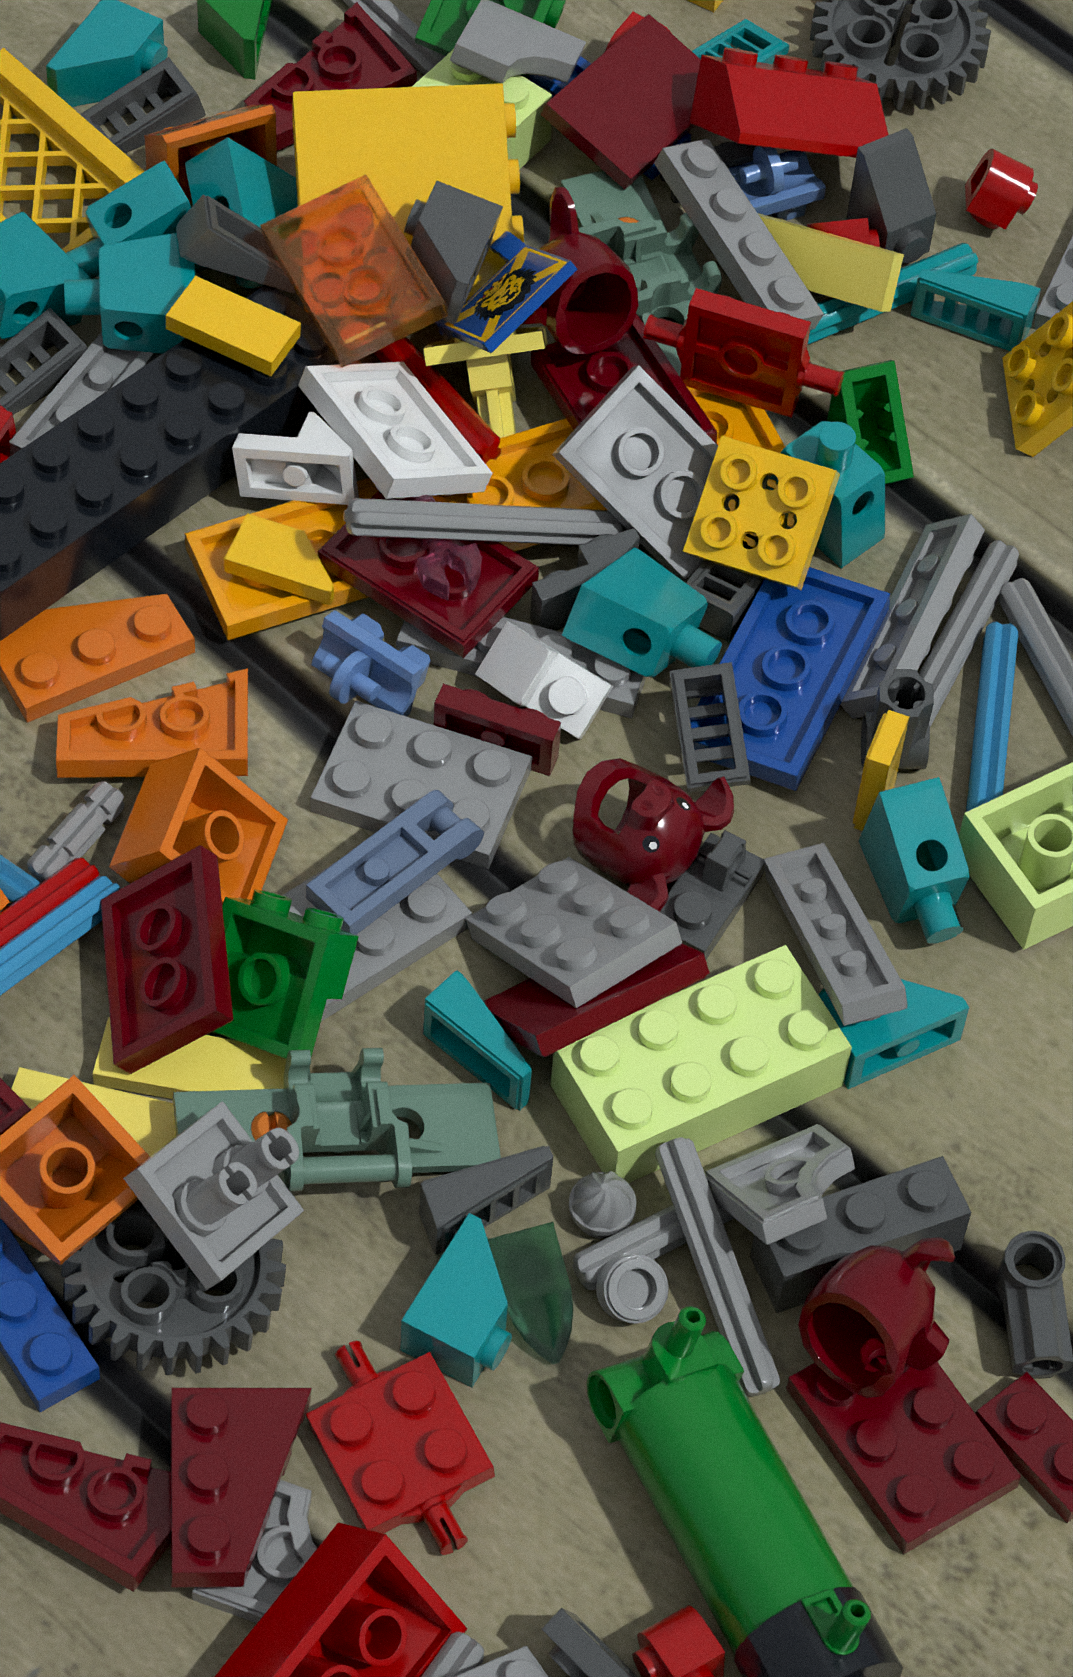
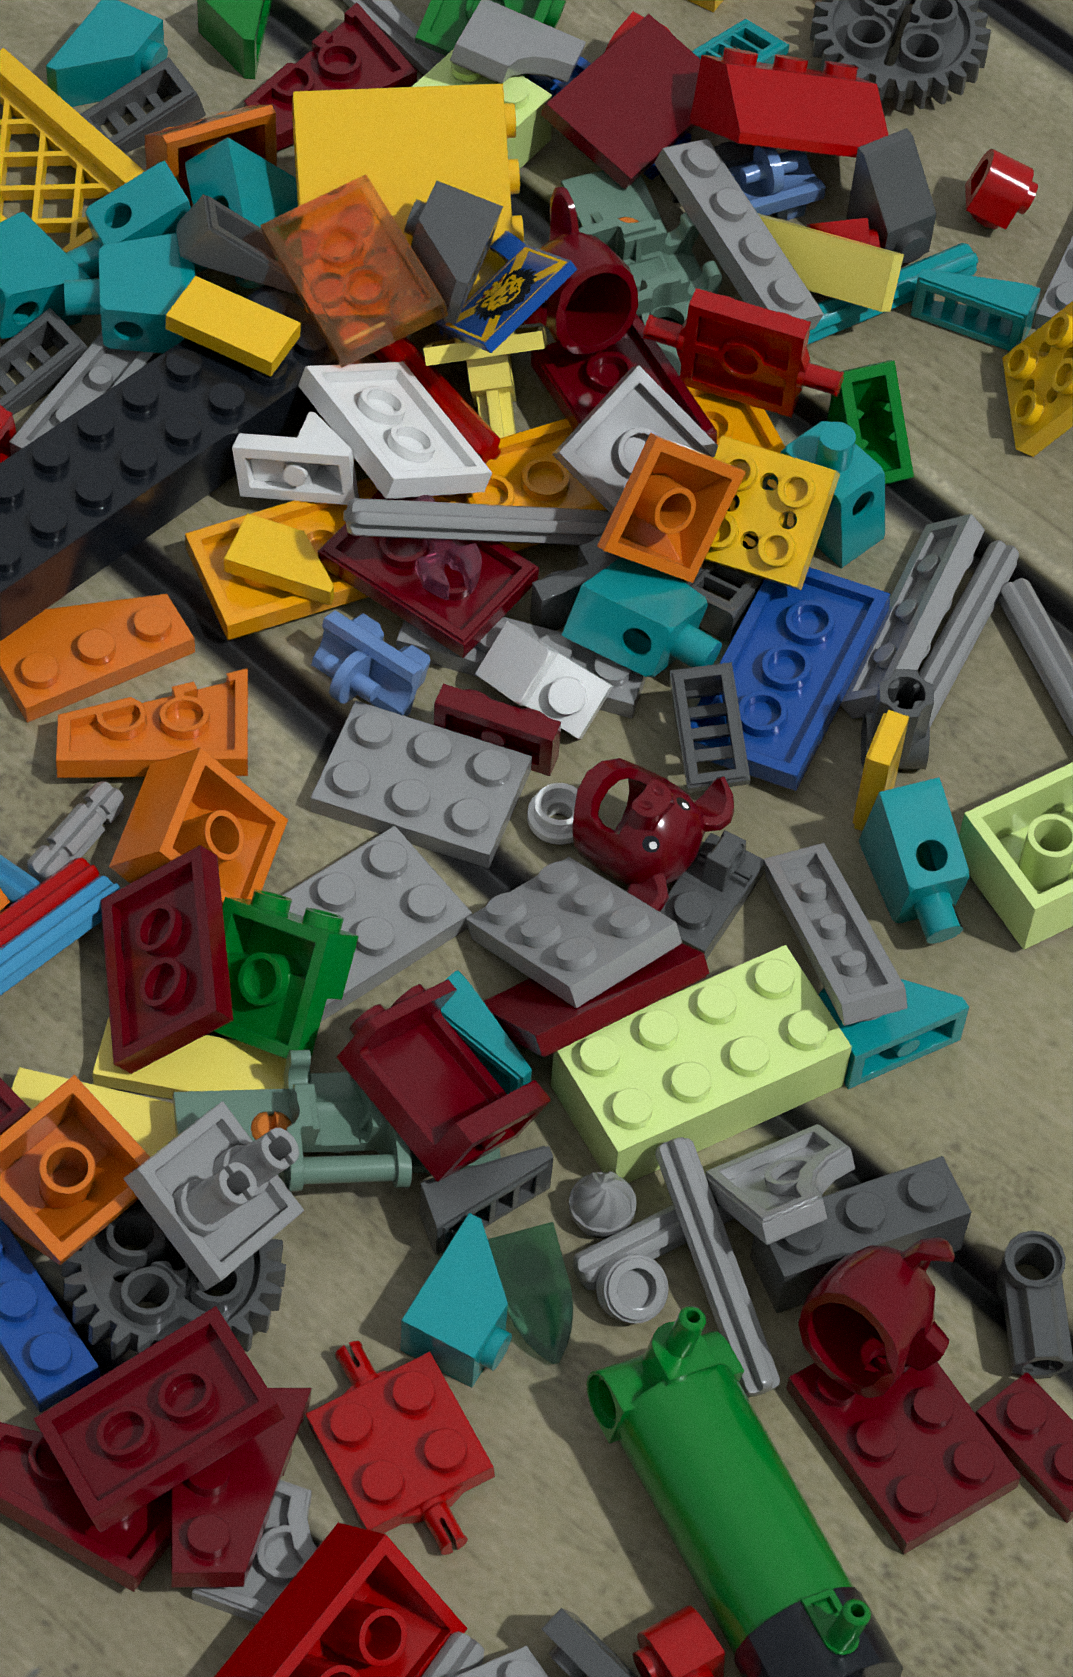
sand blue plate [306,790,484,935] -> none
dark azure axle [966,621,1018,812] -> none
none -> dark red plate [33,1306,285,1533]
none -> dark red panel [336,979,551,1182]
none -> white plate [527,783,578,845]
none -> orange slope [597,433,746,583]

